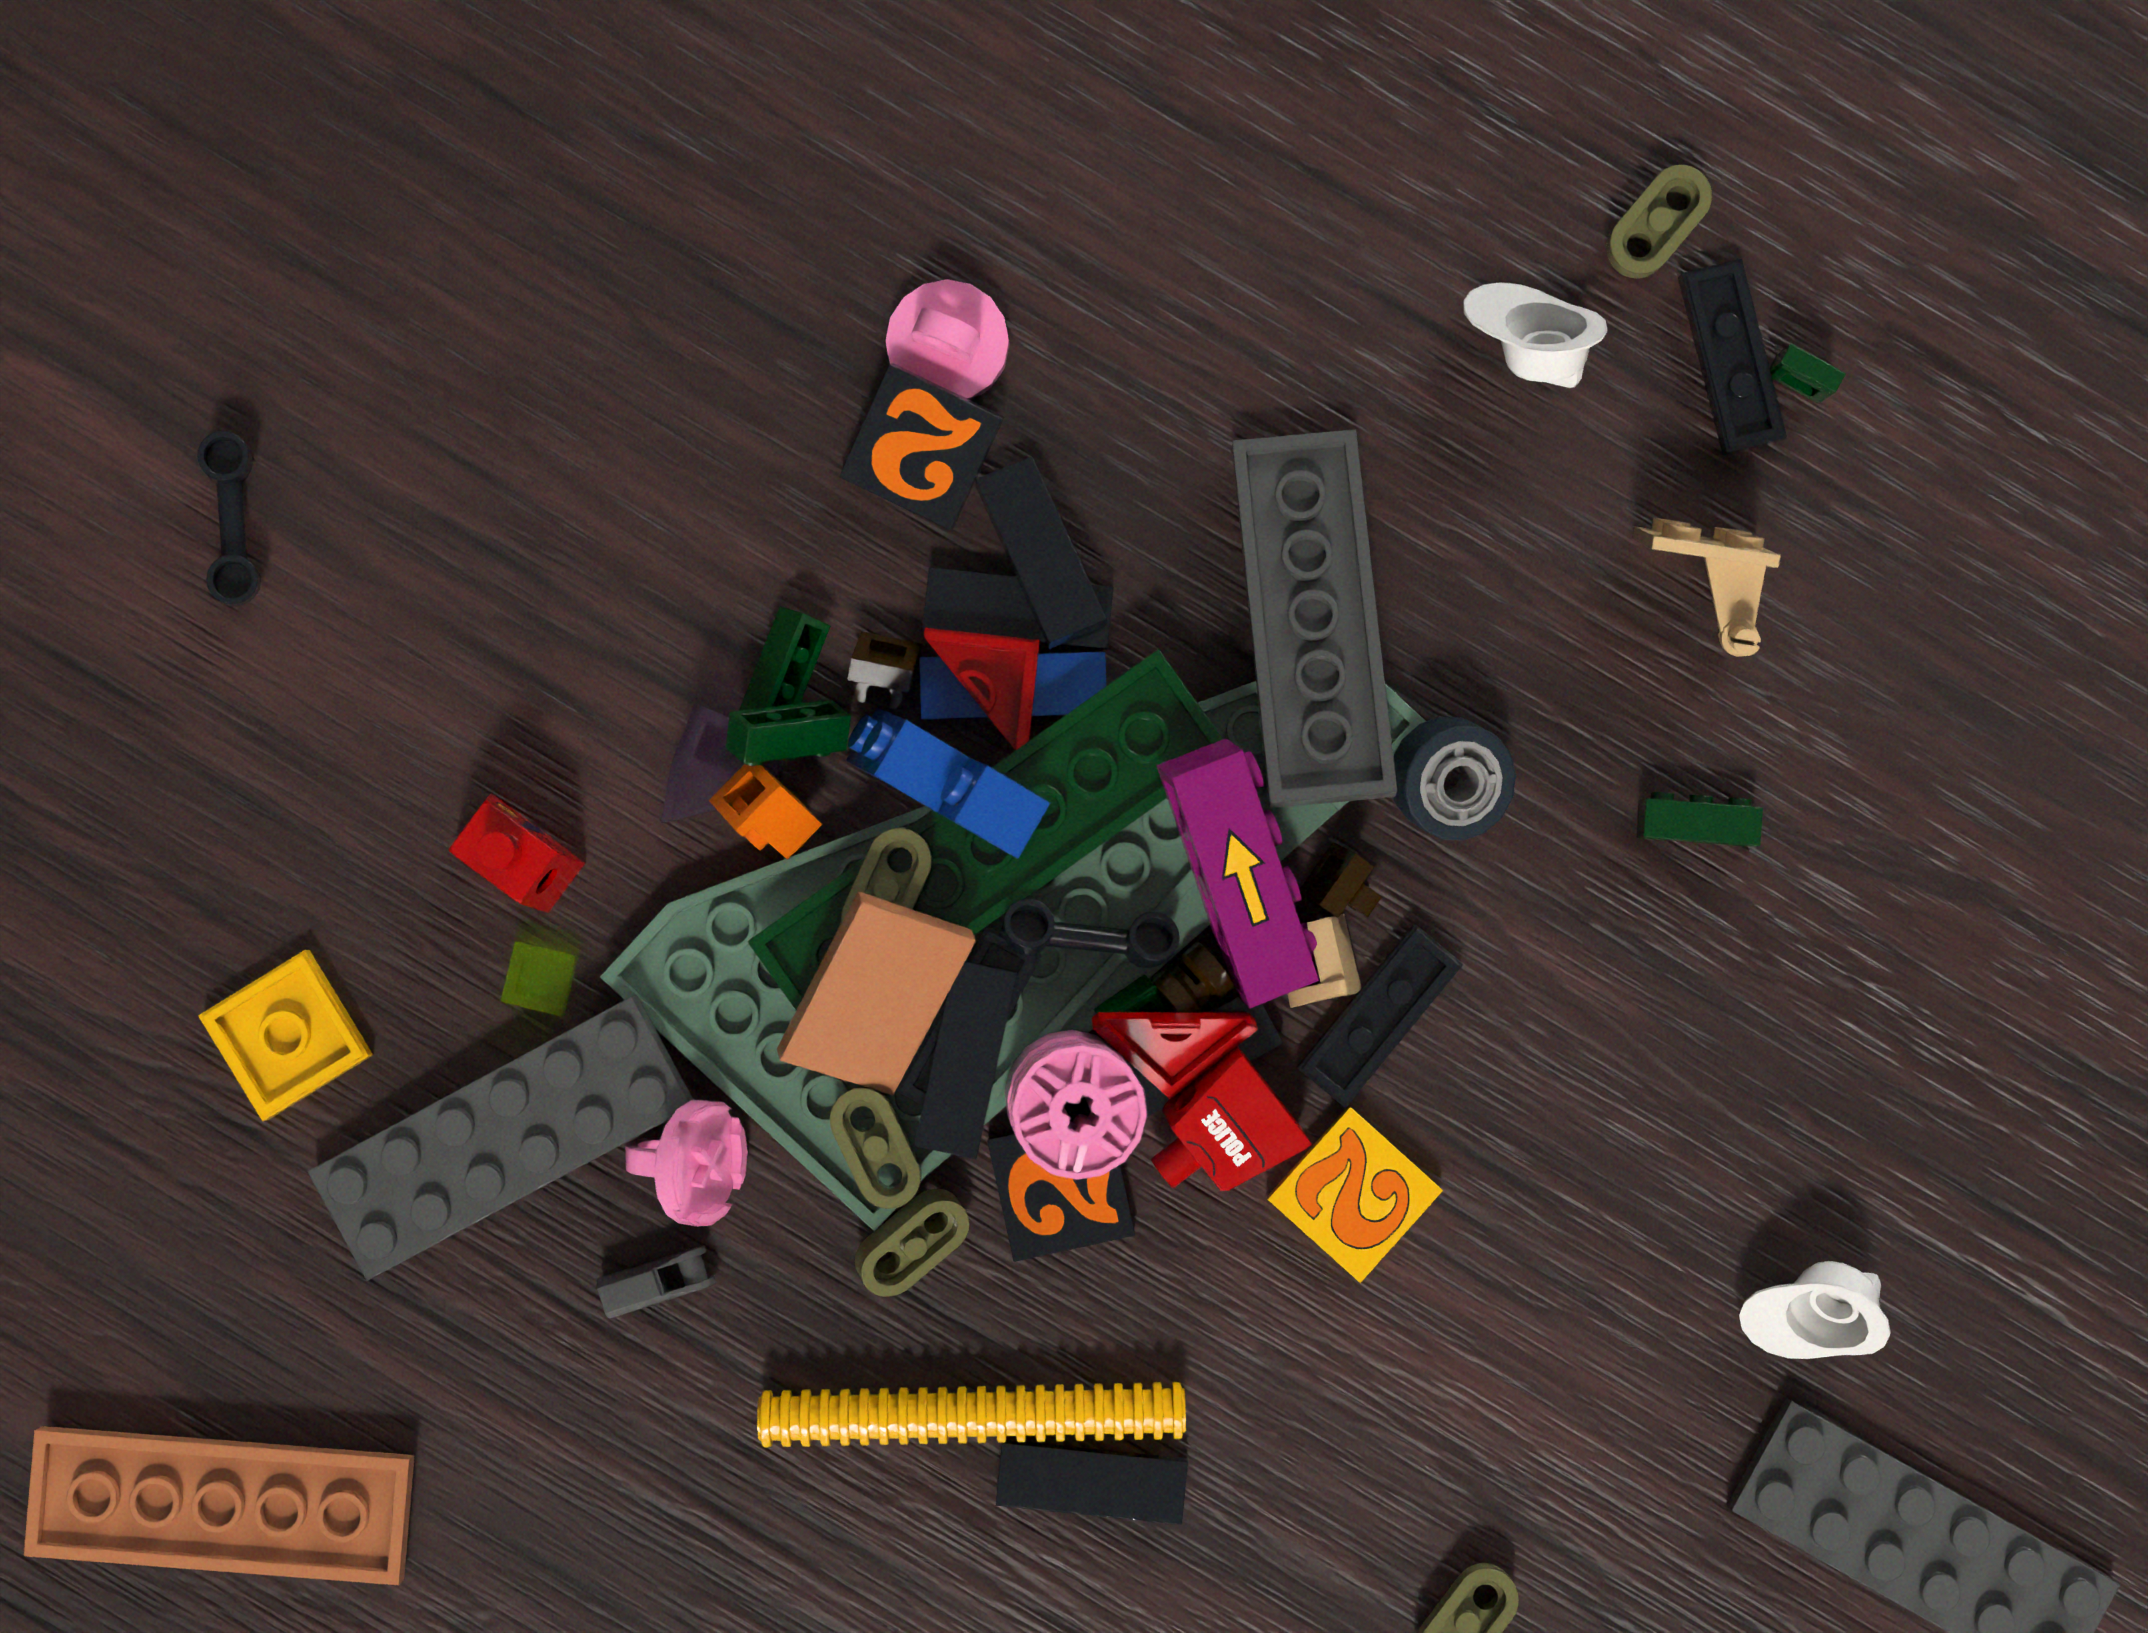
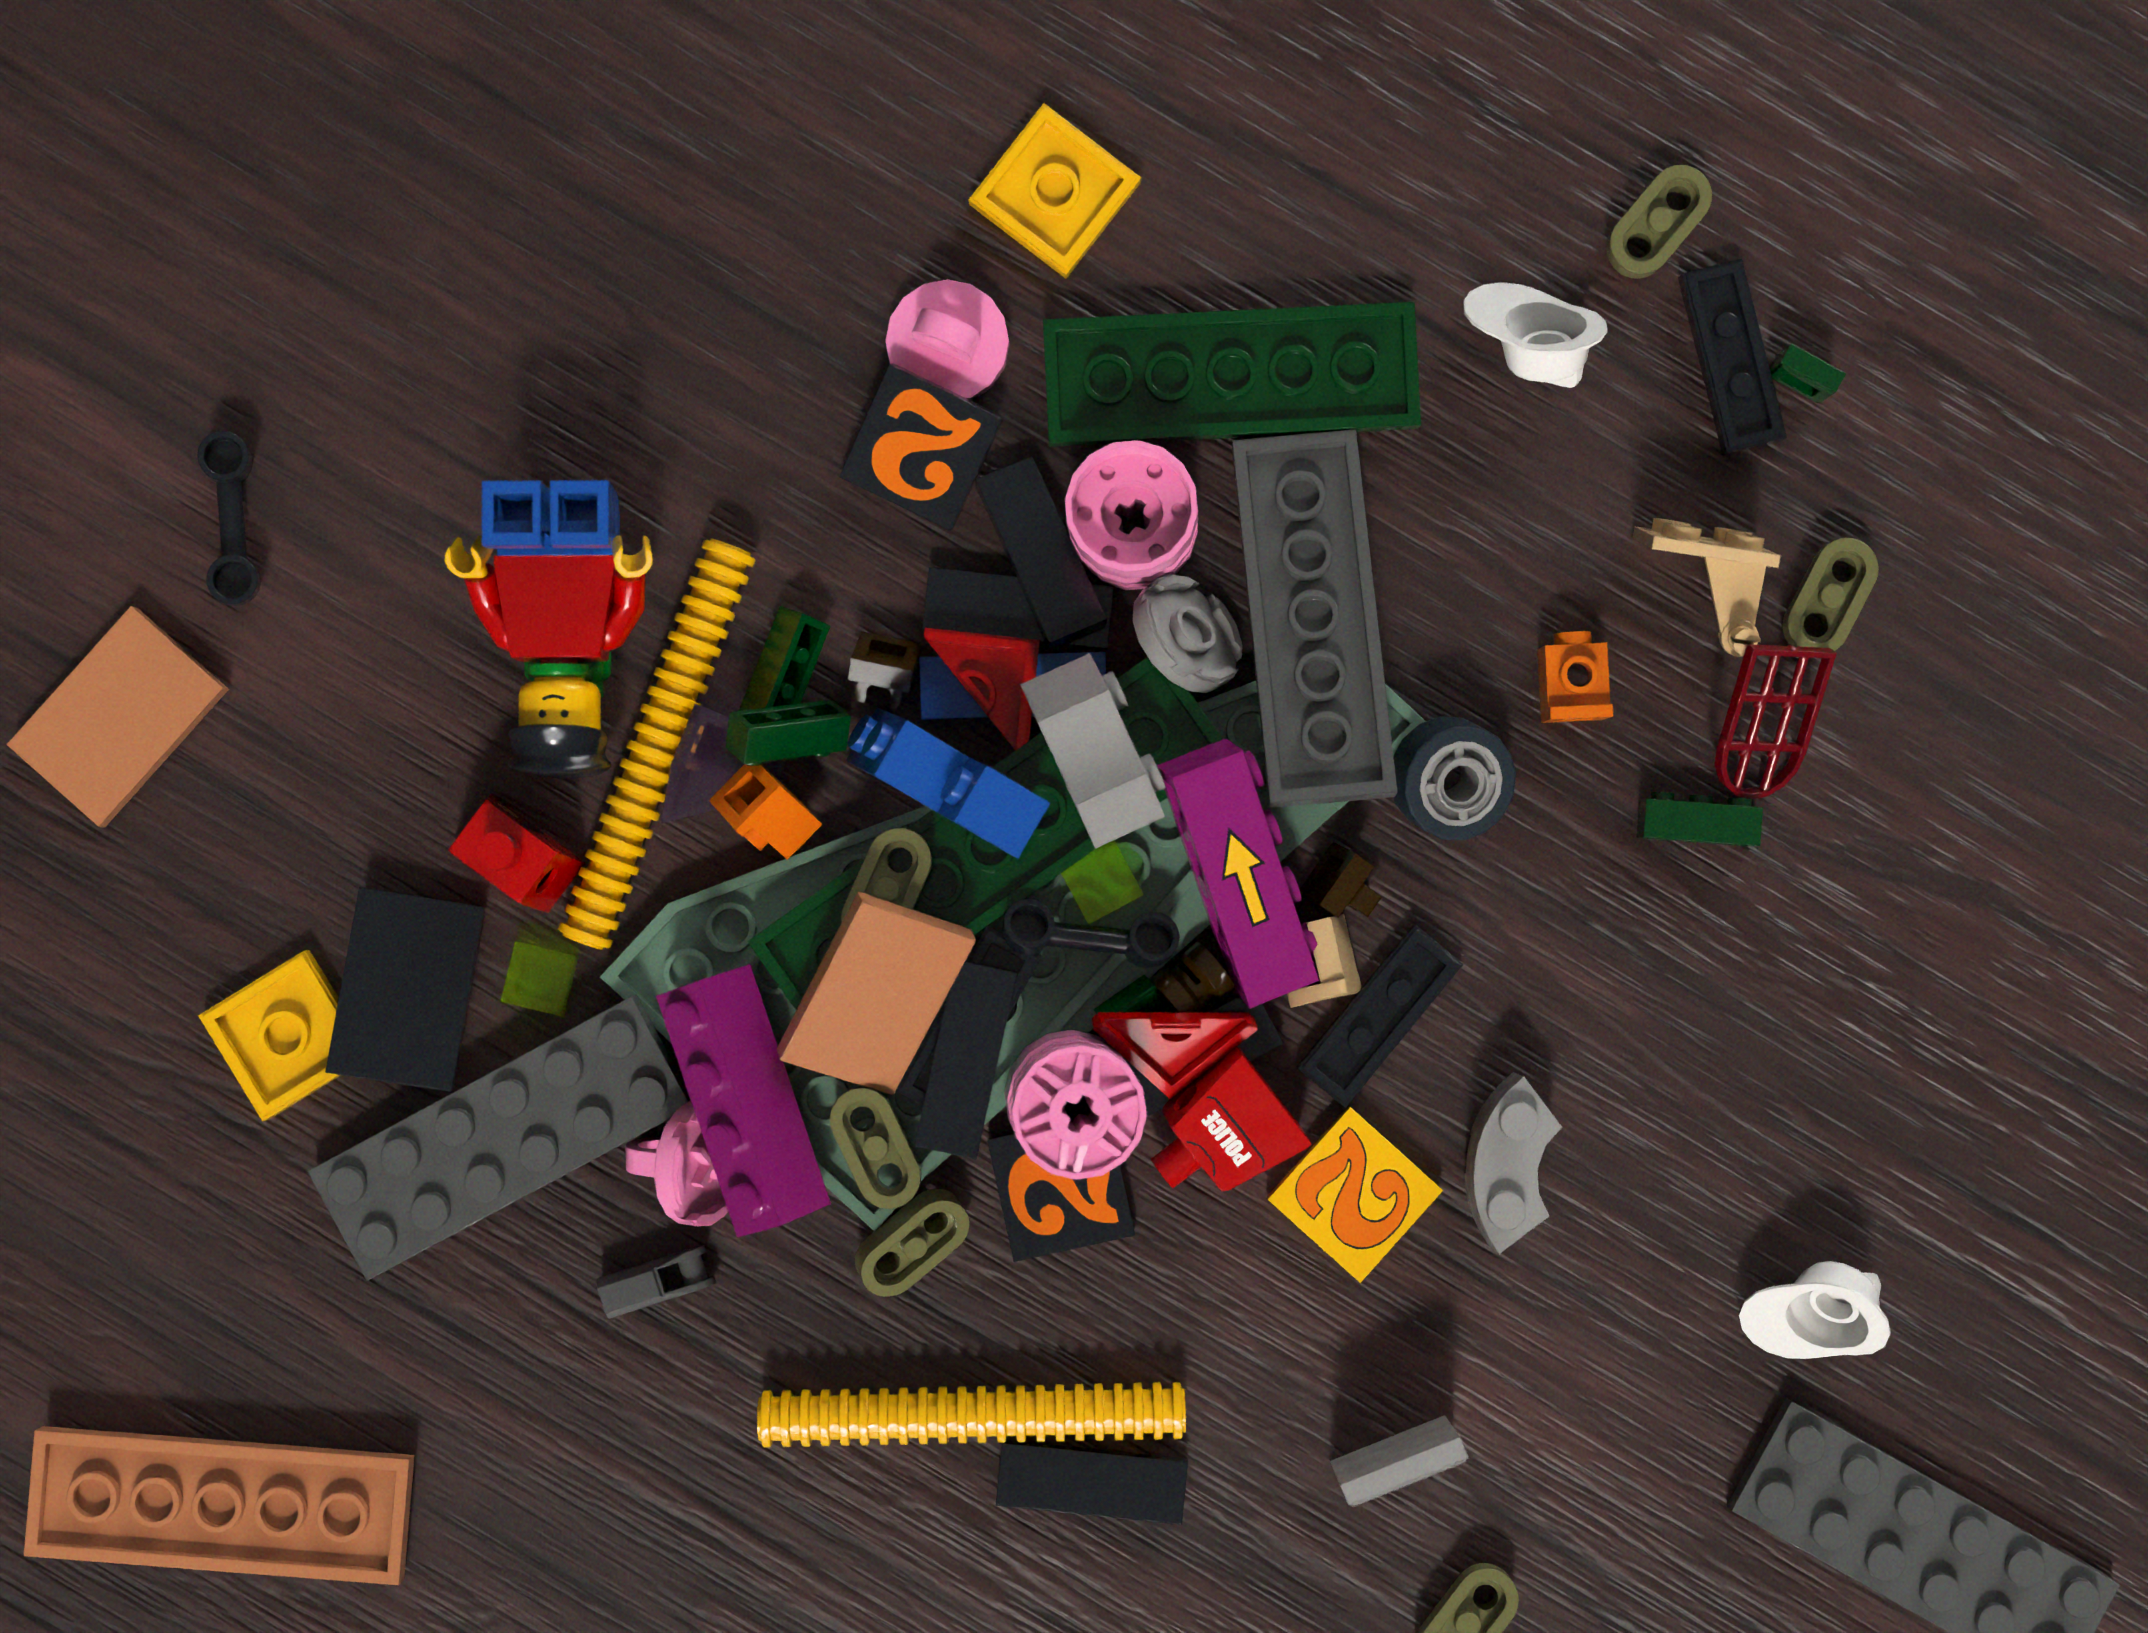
none -> nougat tile [6,606,229,827]
none -> black tile [325,887,485,1092]
none -> piece [445,480,653,779]
none -> yellow piece [558,539,756,950]
none -> magenta brick [656,964,831,1238]
none -> yellow tile [968,103,1141,279]
none -> light grey brick [1020,653,1166,848]
none -> dark green plate [1043,302,1421,447]
none -> clear neon green tile [1061,840,1144,924]
none -> bright pink wheel [1065,440,1198,590]
none -> light grey tile [1133,574,1242,693]
none -> light grey tile [1330,1415,1468,1507]
none -> light grey brick [1464,1072,1562,1254]
none -> orange brick [1537,631,1613,723]
none -> dark red window [1714,644,1837,799]
none -> olive plate [1782,538,1879,651]

